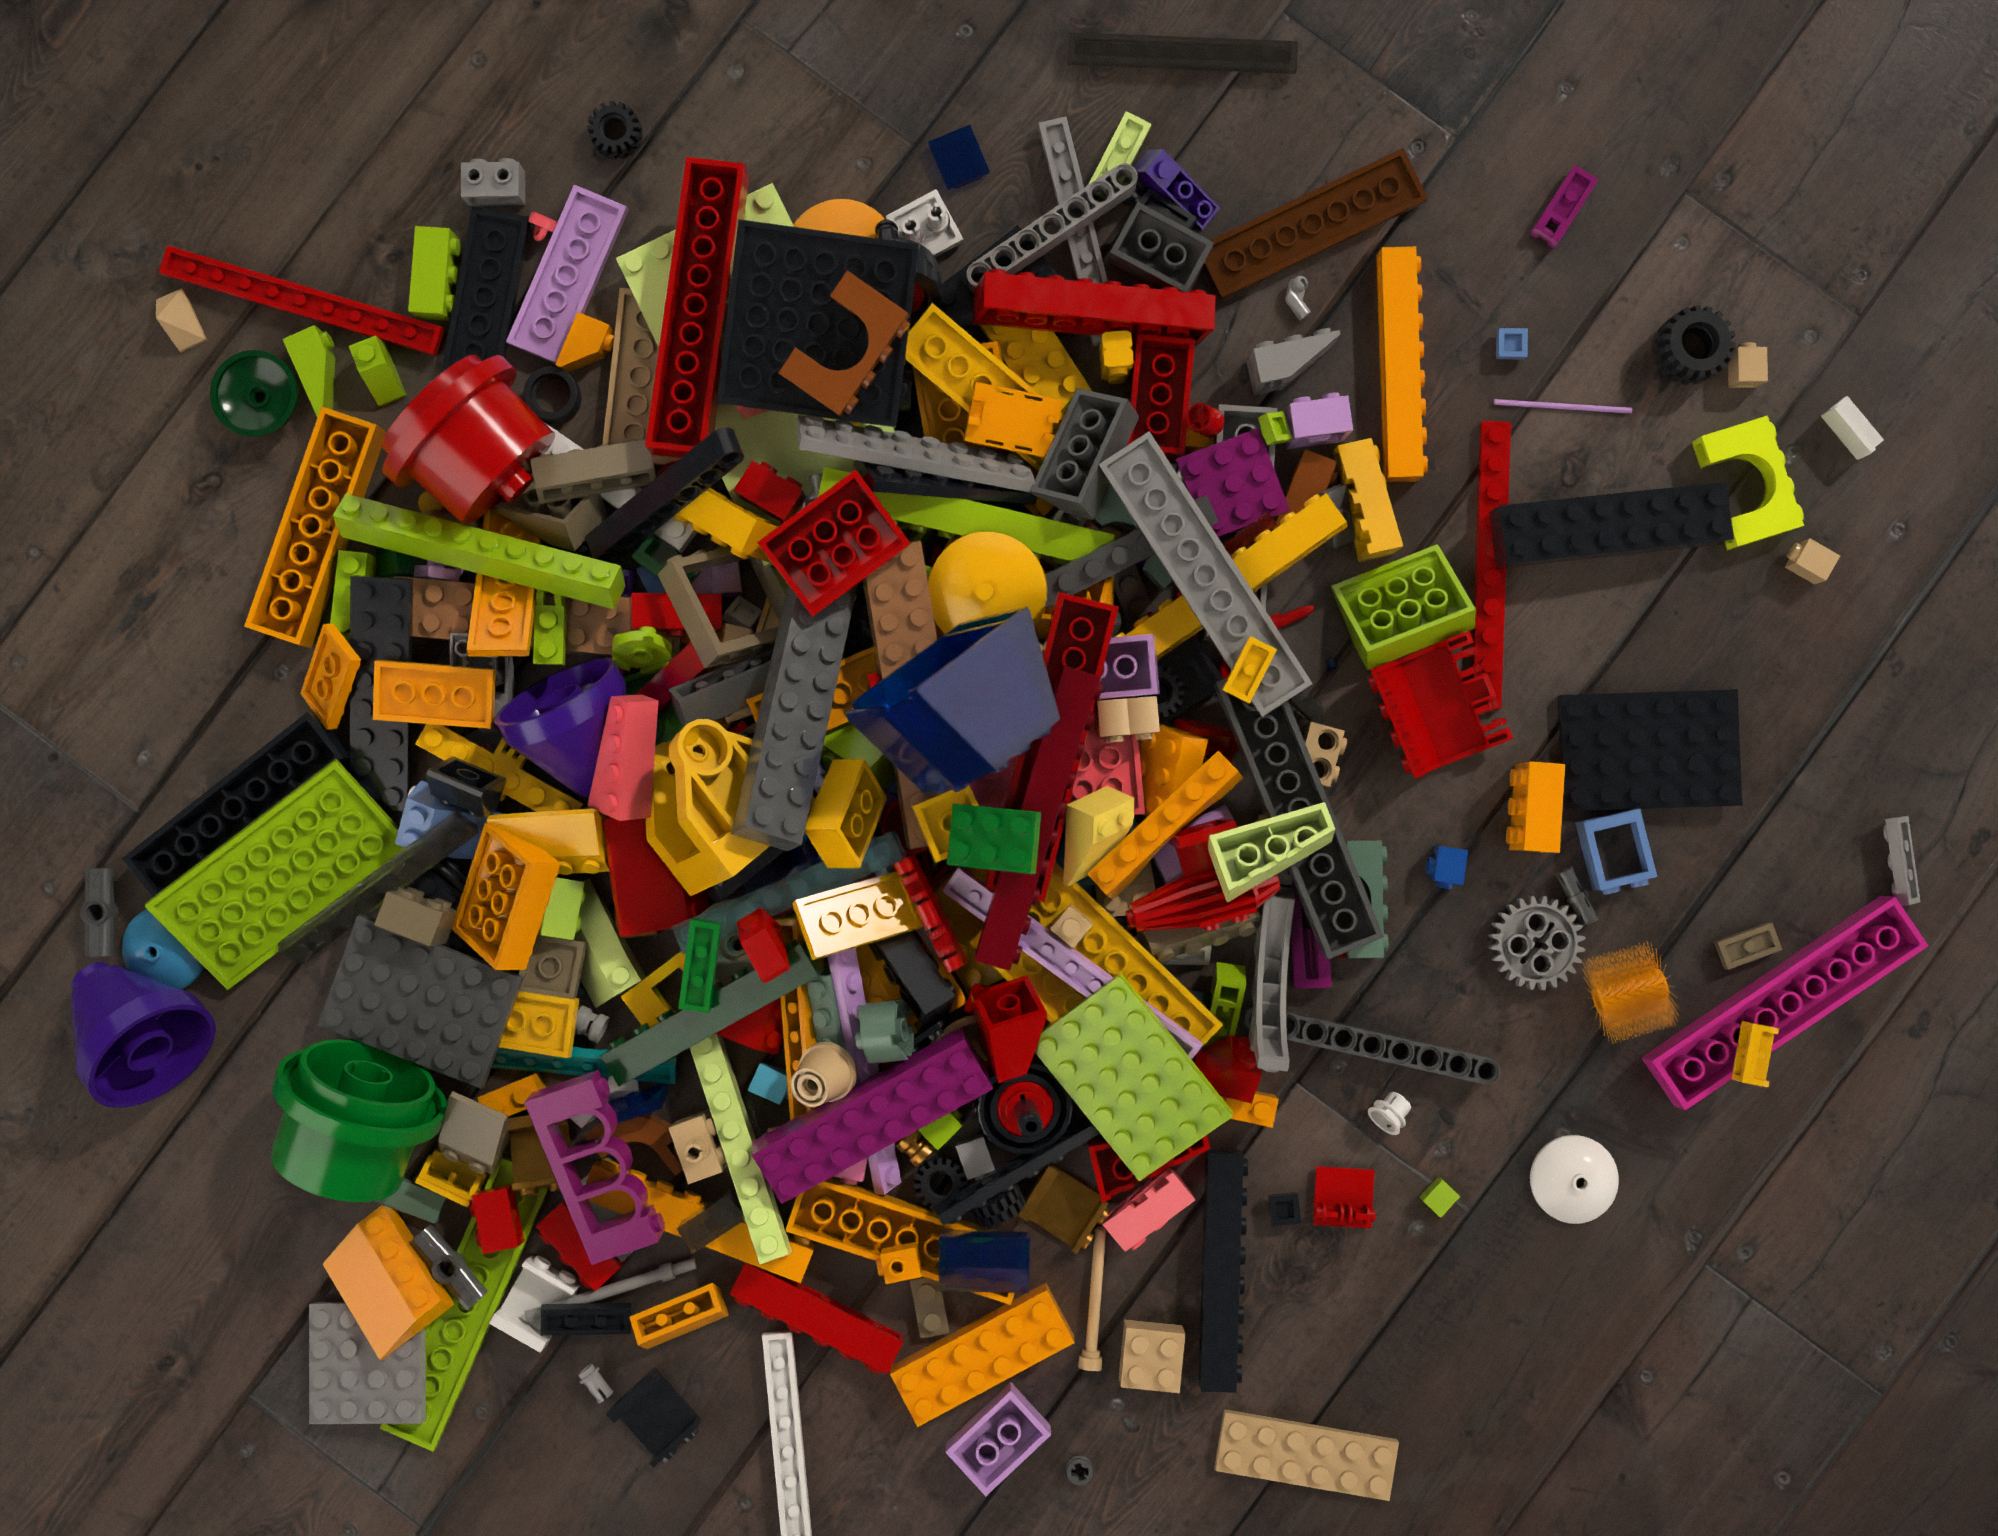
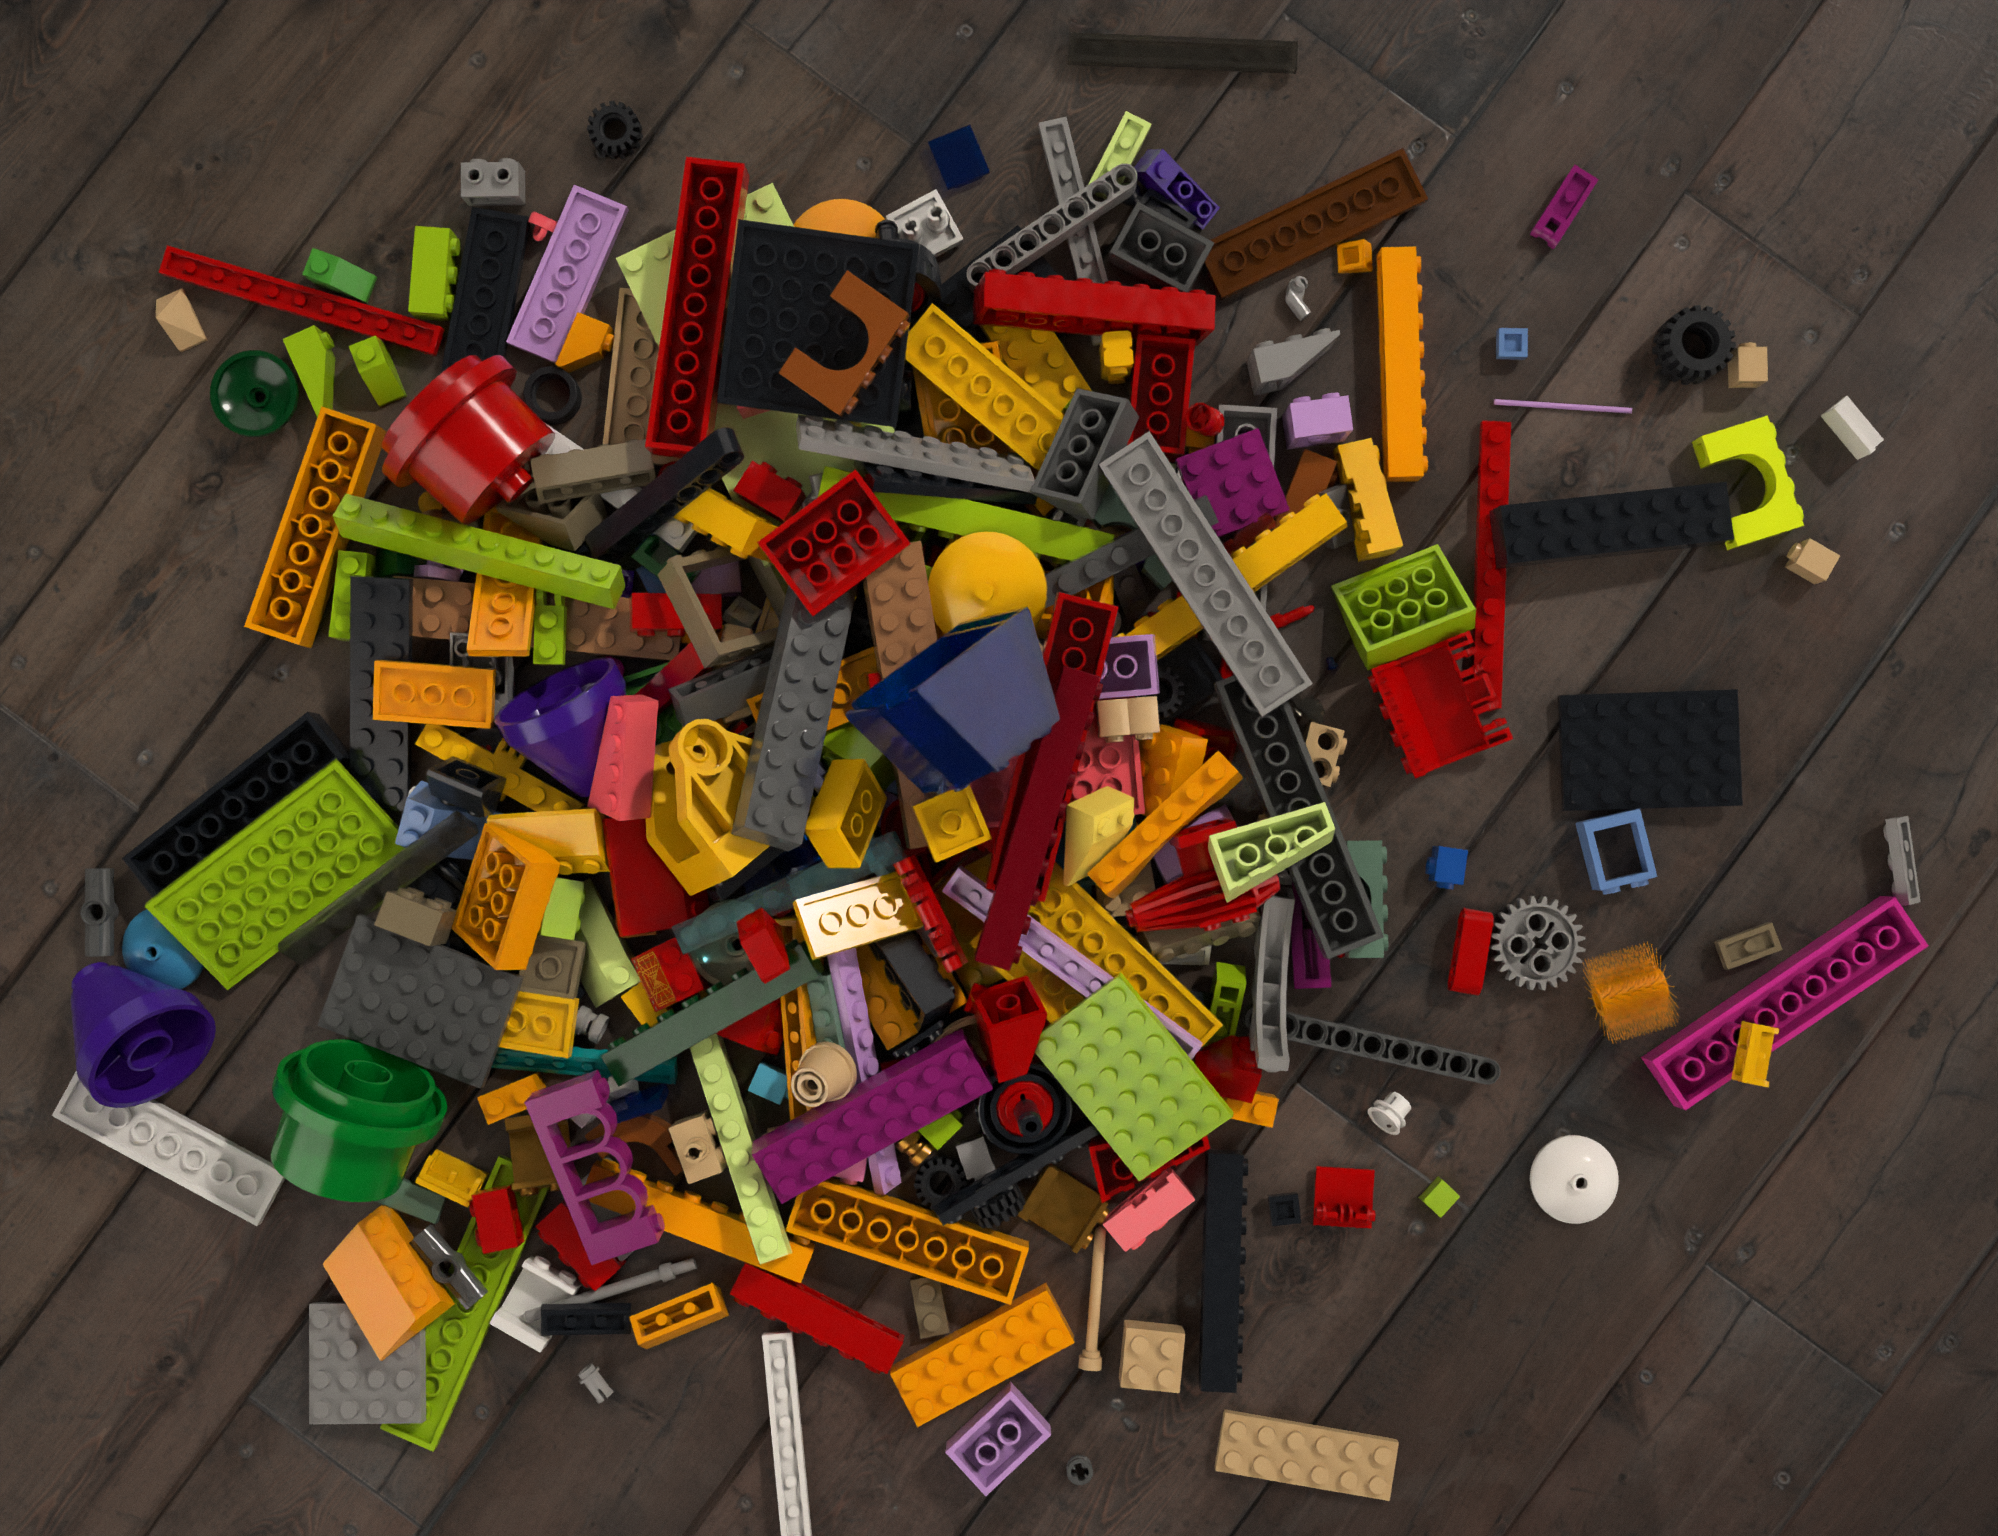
light orange plate [300,624,361,730] -> none
dark tan slope [438,1091,510,1175] -> none
black panel [606,1367,702,1468] -> none
lime plate [612,626,672,674] -> none
clear smoke brick [677,1189,745,1254] -> none
green plate [678,918,722,1014] -> none
sand green brick [855,1000,914,1064] -> none
light orange brick [876,1242,922,1284] -> none
clear blue slope [939,1230,1030,1293] -> none
green plate [947,804,1041,874] -> none
light orange piece [964,381,1063,457] -> none
tan brick [1050,904,1094,948] -> none
yellow plate [1222,636,1277,704] -> none
lime plate [1258,411,1293,445] -> none
light orange brick [1506,762,1565,853] -> none
dark grey pin [1555,866,1599,926] -> none
none -> white plate [52,1071,285,1226]
none -> bright green slope [302,248,377,304]
none -> red slope [631,934,709,1013]
none -> light orange slope [1337,239,1373,273]
none -> red beam [1448,907,1494,996]

